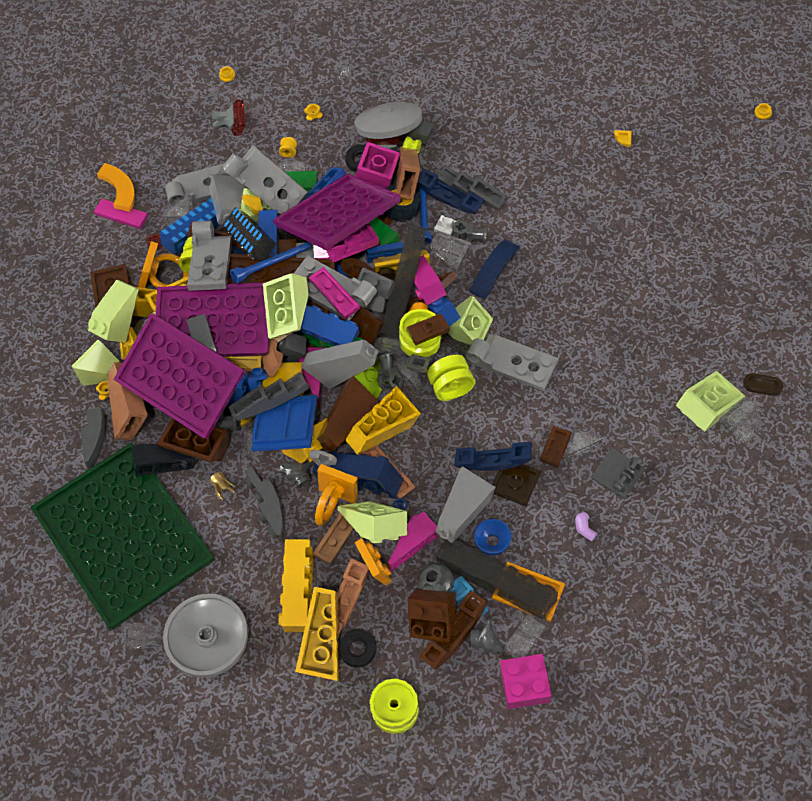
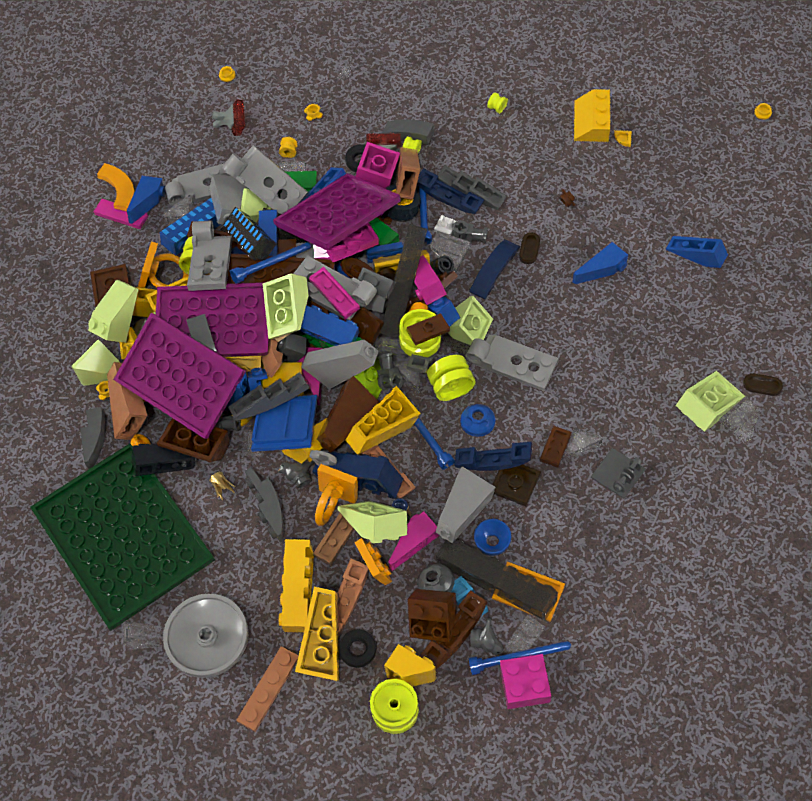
clear red tile [146,233,163,250] -> none
yellow tile [242,194,262,216] -> none
light grey dish [355,102,423,139] -> none
lavender arm [575,512,597,542] -> none
none -> blue slope [127,176,165,224]
none -> light orange tile [130,434,151,446]
none -> nougat plate [236,646,299,732]
none -> yellow slope [384,644,436,687]
none -> blue piece [414,417,455,470]
none -> black wheel [430,255,454,275]
none -> blue piece [460,404,495,437]
none -> blue piece [469,641,571,675]
none -> neon yellow wheel [487,92,508,114]
none -> dark brown tile [519,232,540,264]
none -> reddish brown plate [559,189,575,207]
none -> blue slope [573,242,628,284]
none -> yellow slope [574,89,610,142]
none -> blue slope [666,236,728,268]

